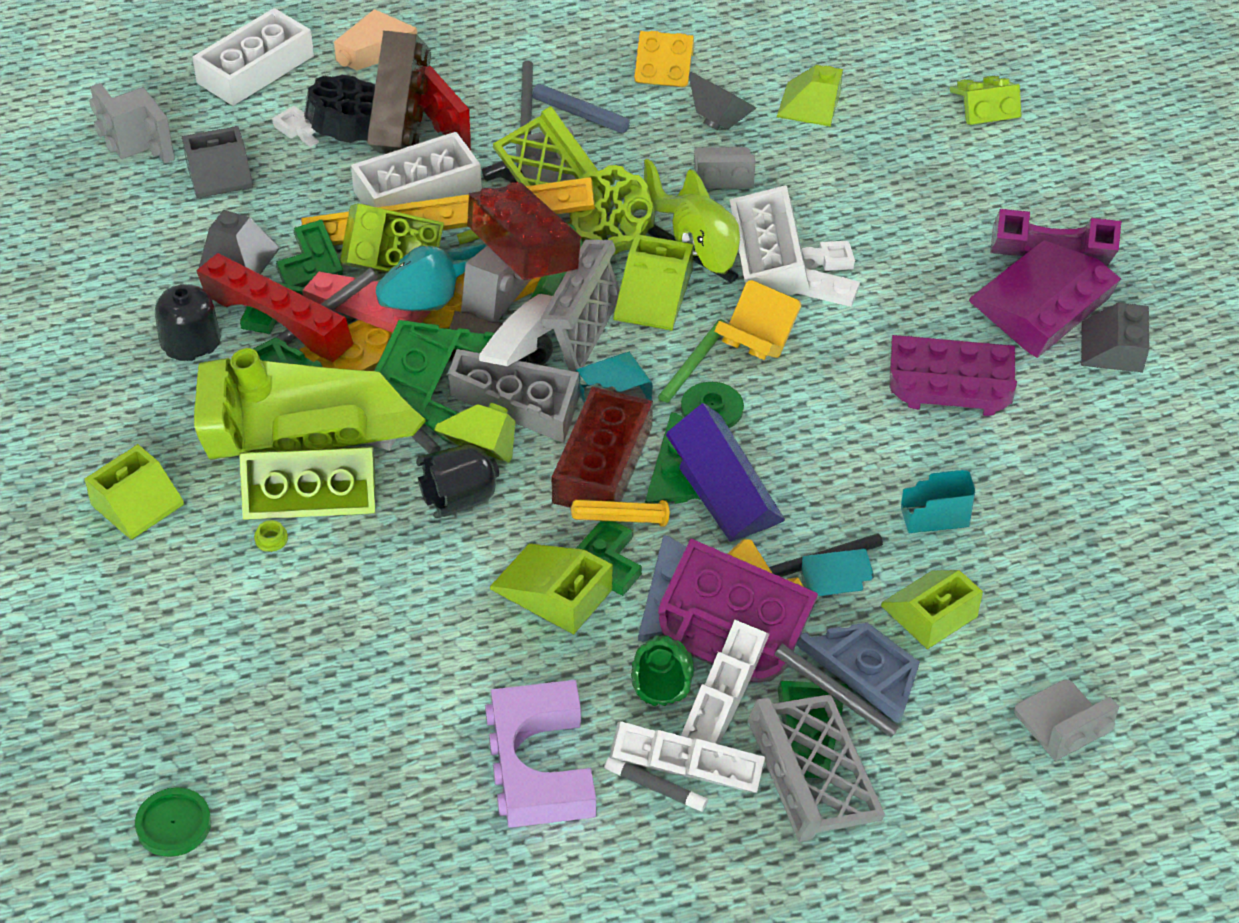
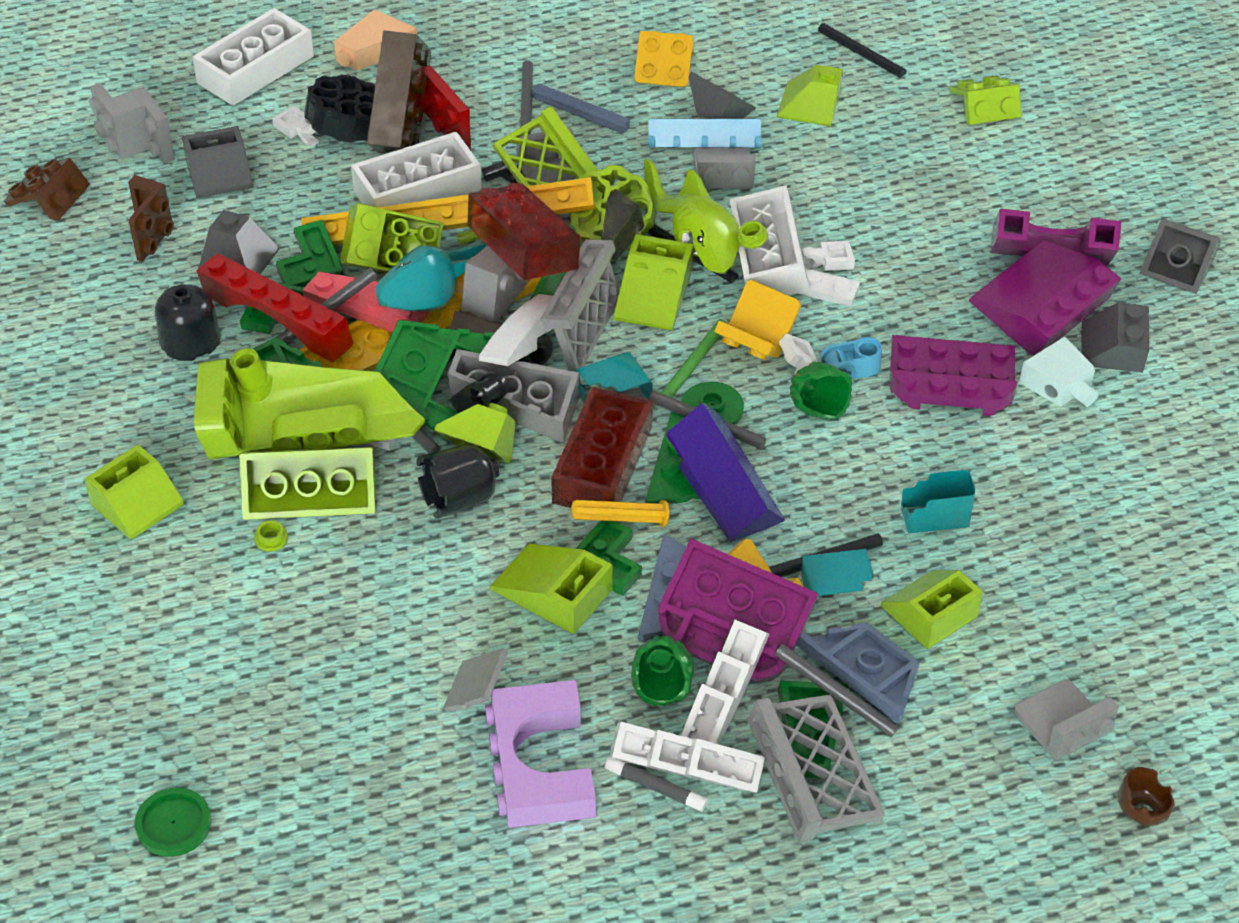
none -> reddish brown bracket [4,157,90,220]
none -> reddish brown bracket [128,175,174,262]
none -> light grey piece [443,649,508,712]
none -> black piece [449,372,508,413]
none -> clear smoke tile [602,189,645,260]
none -> medium azure hinge [649,118,761,148]
none -> dark grey bar [649,390,766,449]
none -> lime plate [738,221,768,249]
none -> white plate [779,333,819,374]
none -> green hair [789,362,853,420]
none -> black bar [818,23,907,78]
none -> medium azure piece [820,337,882,379]
none -> light aqua torso [1019,337,1098,407]
none -> reddish brown hair [1118,767,1175,826]
none -> dark grey slope [1140,218,1221,294]

